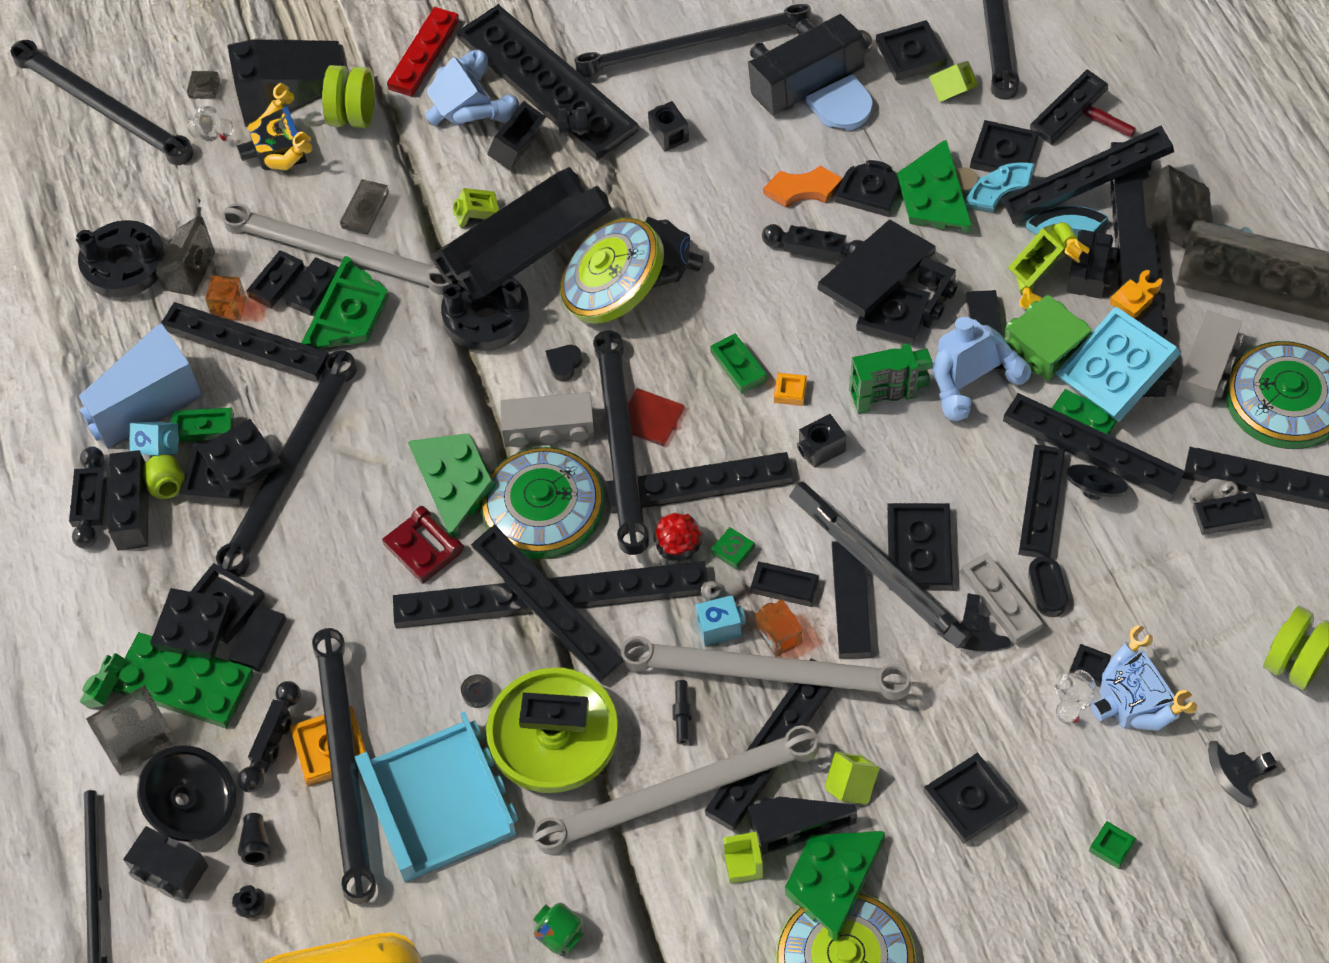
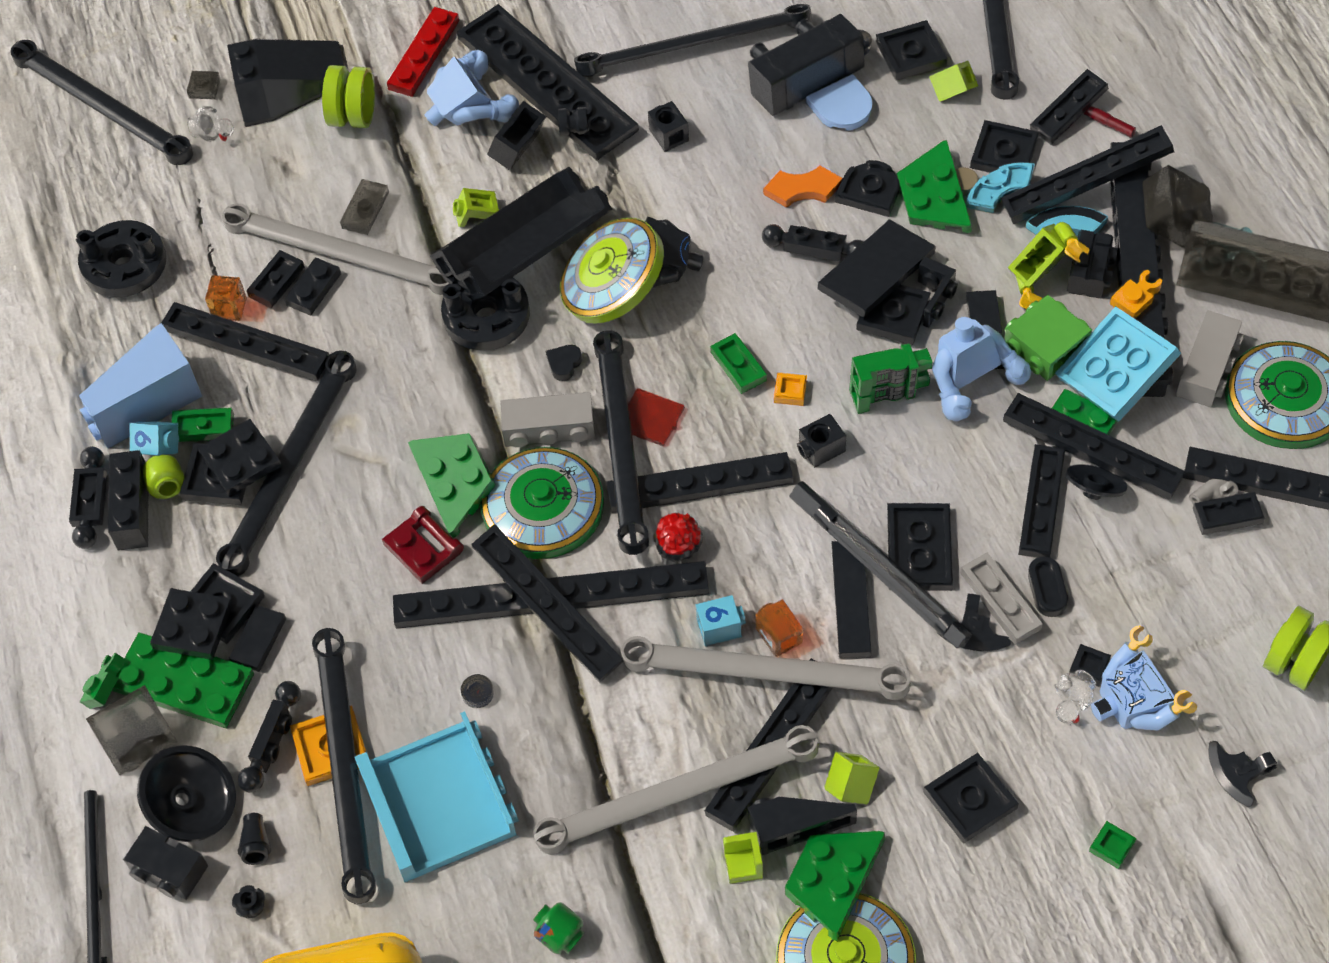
clear smoke slope [155,216,215,297] -> none
torso [236,83,312,171] -> none
green wing [301,256,389,349] -> none
lime dish [486,667,618,793] -> none
black plate [519,692,589,732] -> none
black bar [672,680,692,745] -> none
light grey arm [701,578,745,601] -> none
green tile [711,527,755,570] -> none
black tile [750,561,819,607] -> none

